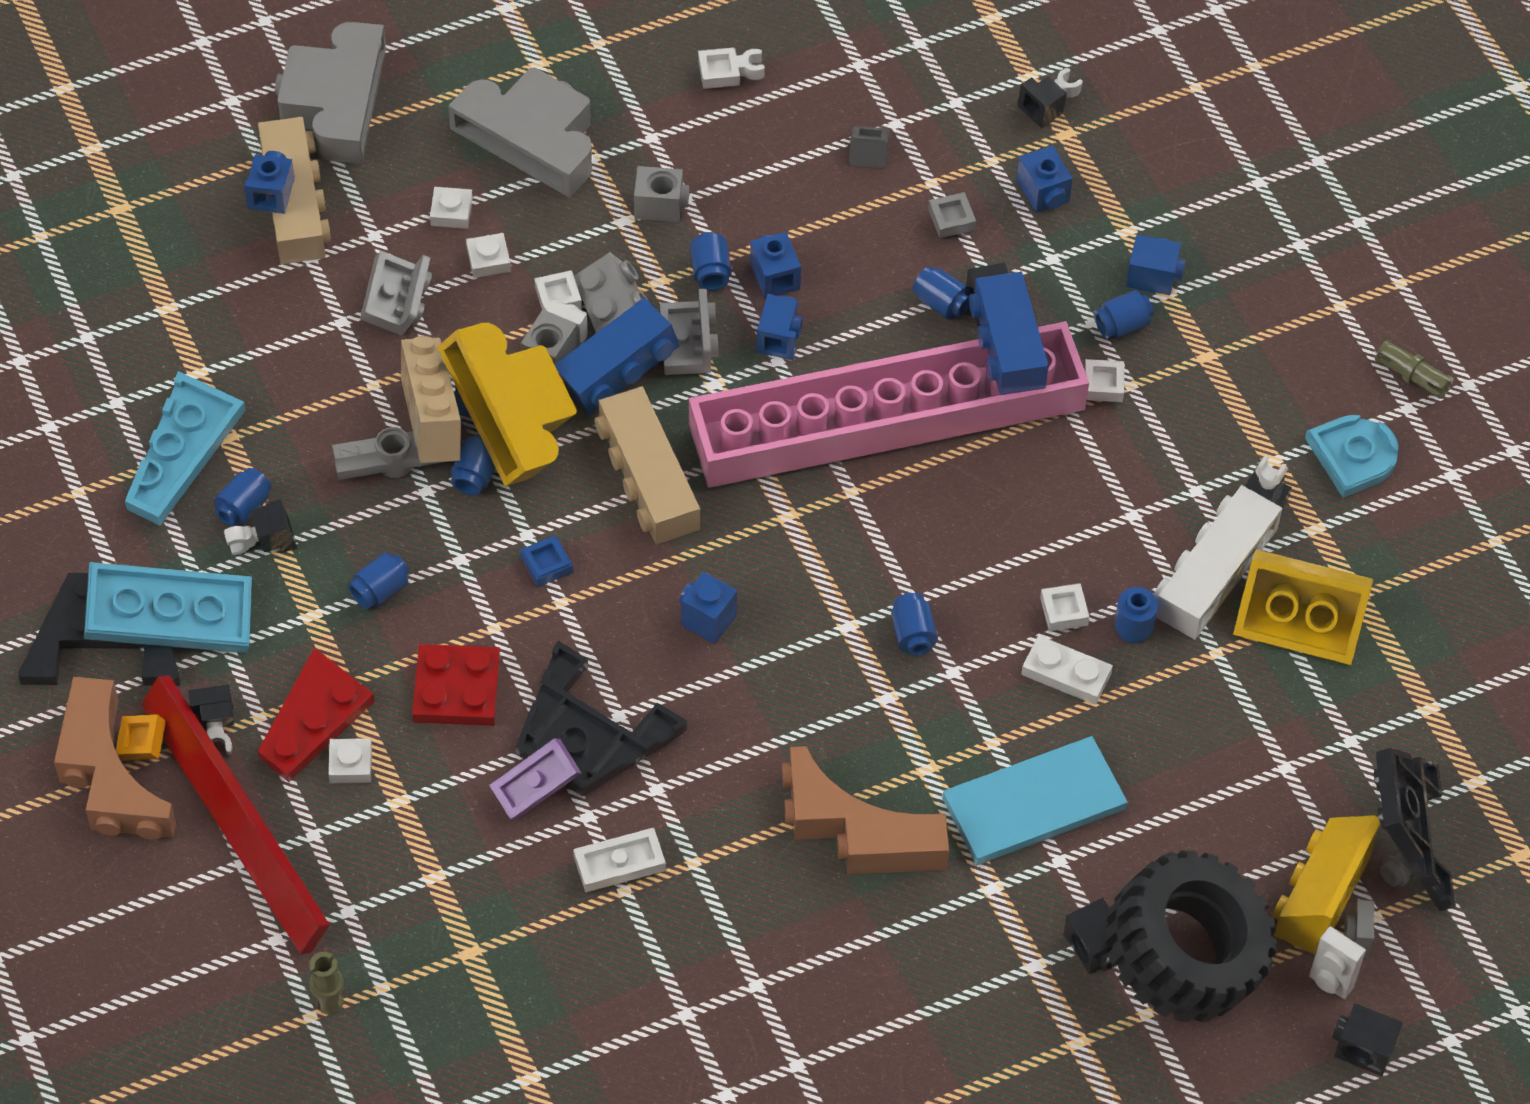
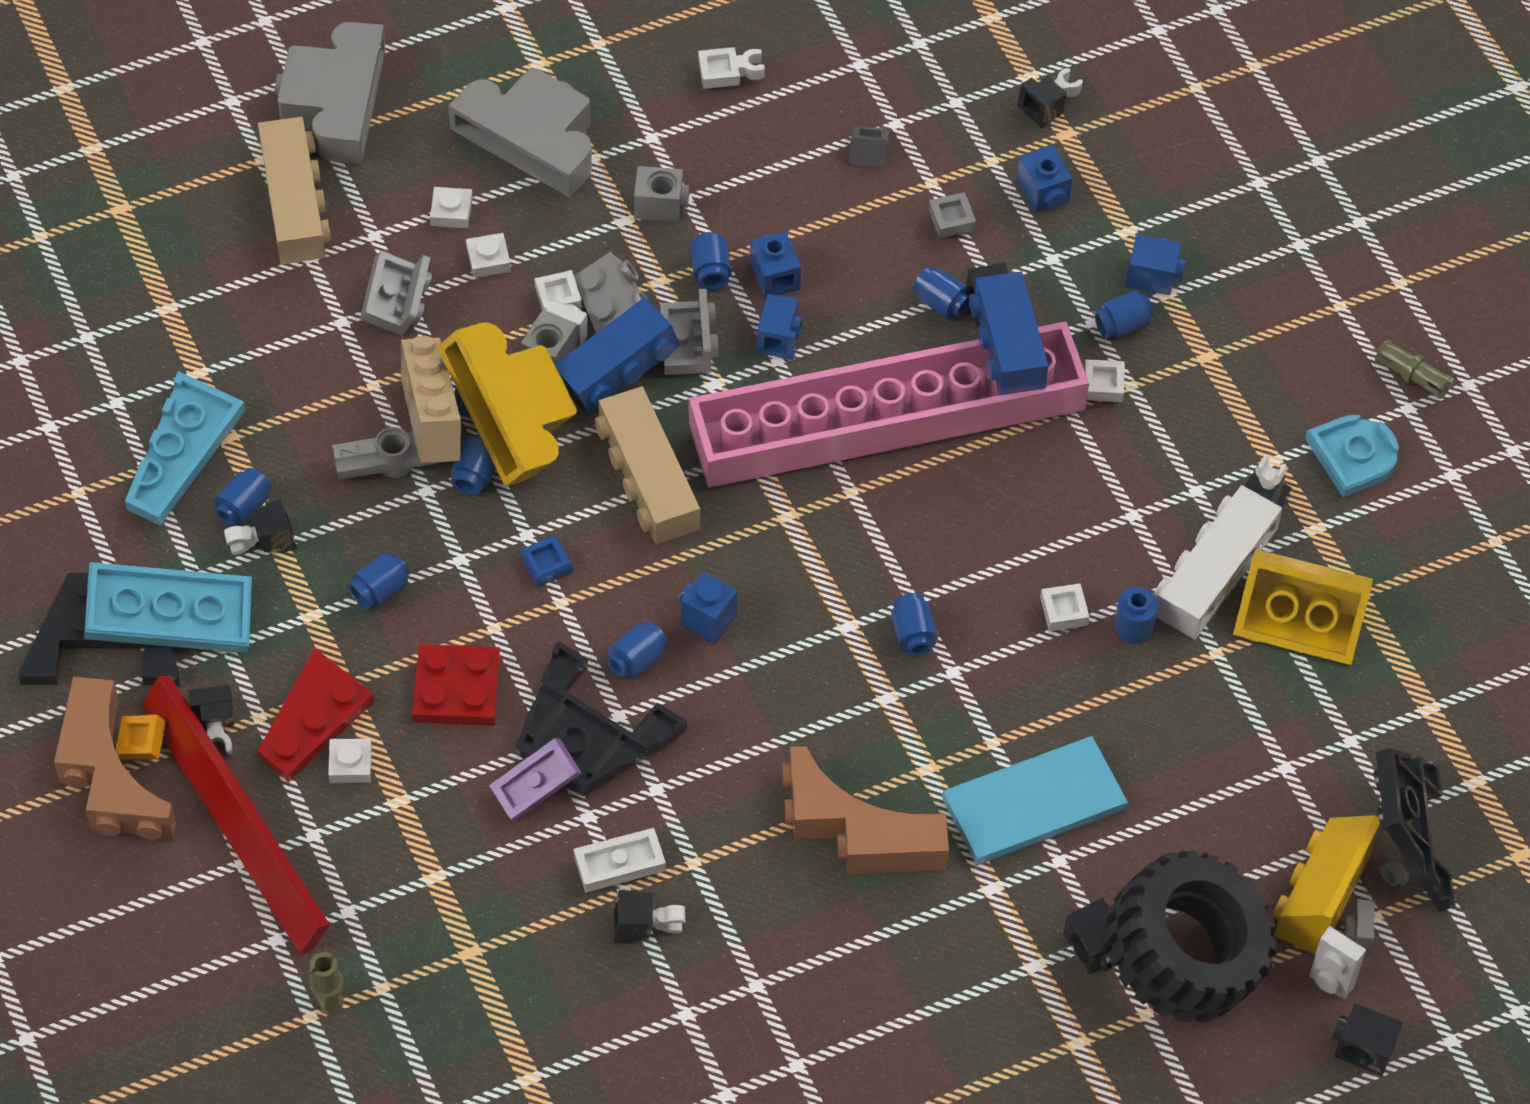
blue brick [244,151,295,214] -> none
white plate [1021,635,1113,705] -> none
none -> blue brick [607,621,668,679]
none -> black piece [613,890,685,944]

